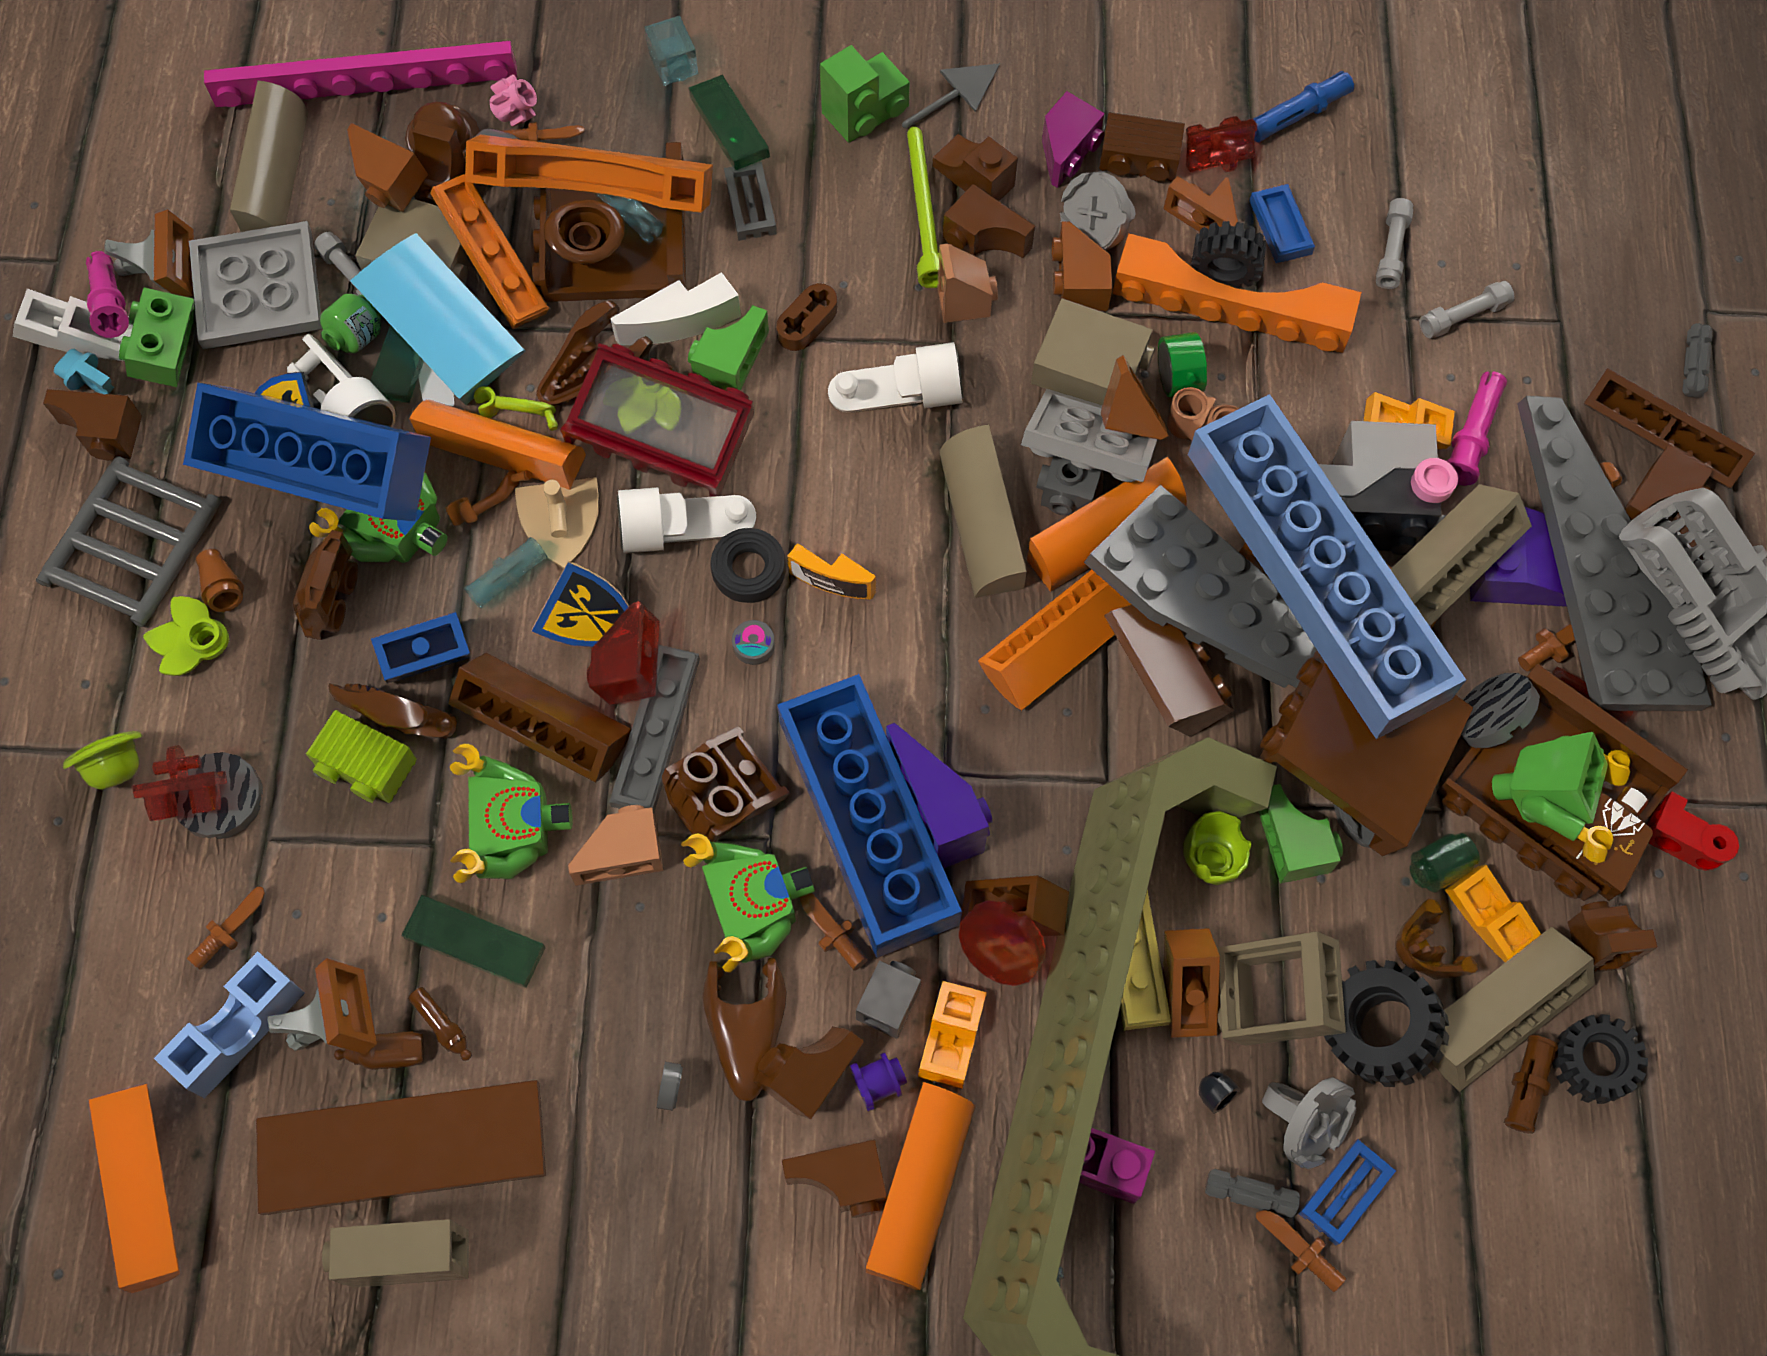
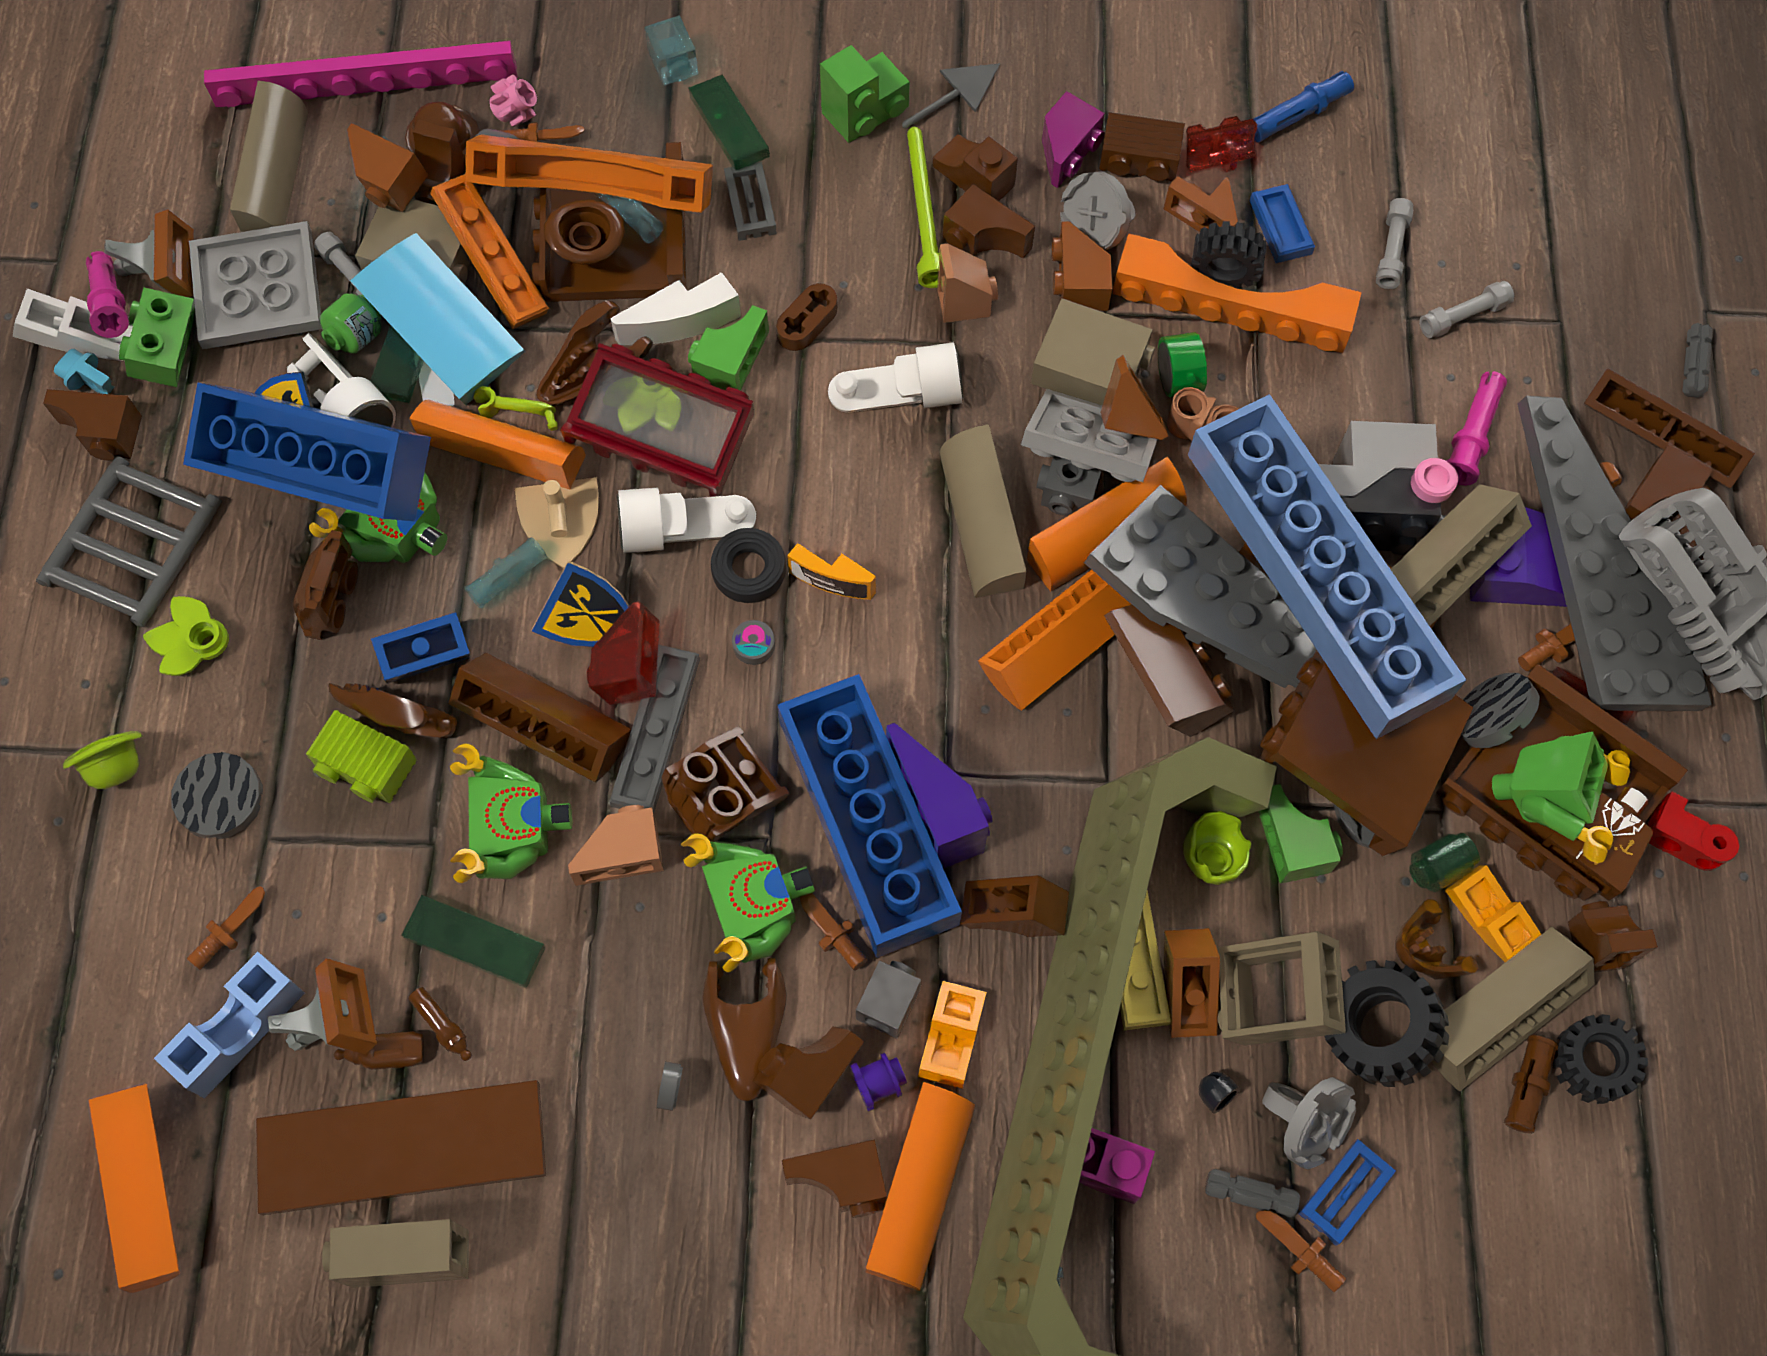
clear red hips [132,745,228,821] -> none
dark orange cone [196,549,244,612] -> none
dark orange piece [445,470,532,526] -> none
clear red tile [958,901,1046,986] -> none
light orange slope [1363,392,1455,449] -> none

